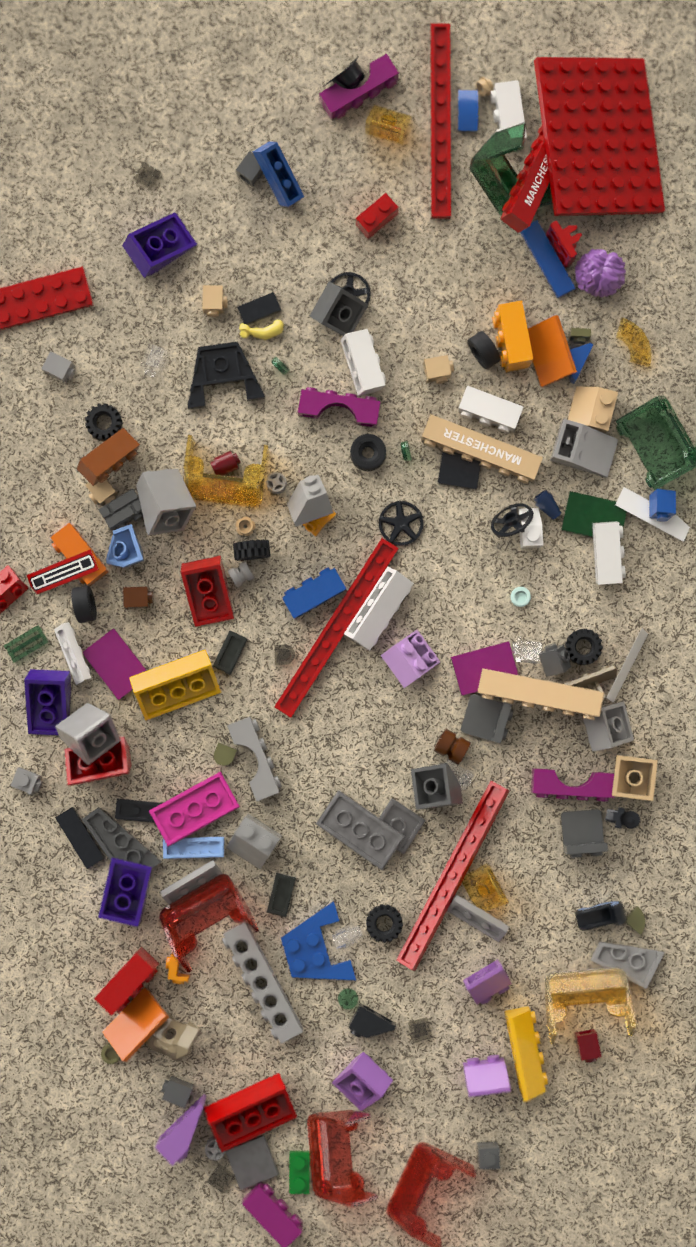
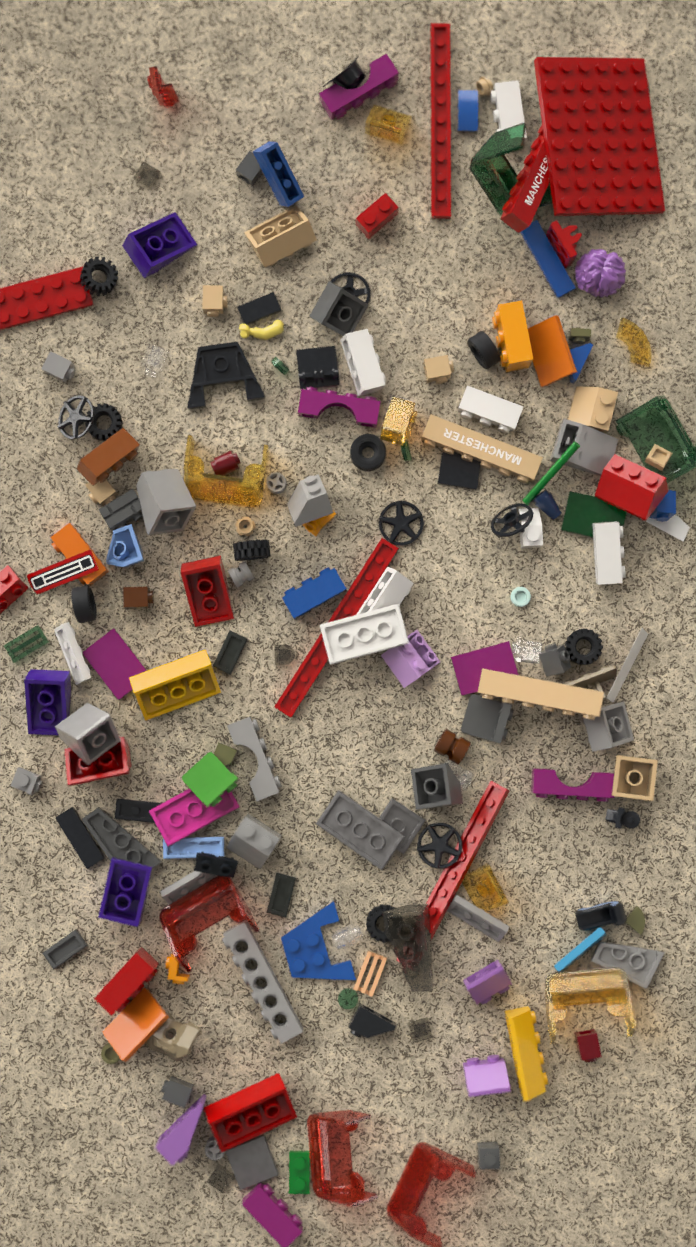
medium lavender slope [332,1052,393,1111] -> none
dark grey bracket [561,809,608,858] -> none
none -> dark grey tile [42,929,88,970]
none -> wheel [57,395,94,439]
none -> black tyre [80,256,118,297]
none -> clear red bracket [147,66,180,107]
none -> bright green bracket [182,752,238,808]
none -> black hinge [194,851,238,878]
none -> tan slope [244,205,317,268]
none -> black hinge [296,346,340,389]
none -> white tile [320,604,409,665]
none -> light nougat tile [353,950,387,997]
none -> clear yellow brick [380,397,418,446]
none -> clear smoke wedge [383,904,433,992]
none -> black wheel [417,823,462,868]
none -> green bar [522,441,580,505]
none -> dark azure tile [554,927,607,974]
none -> red slope [595,454,668,521]
none -> tan tile [645,444,673,471]

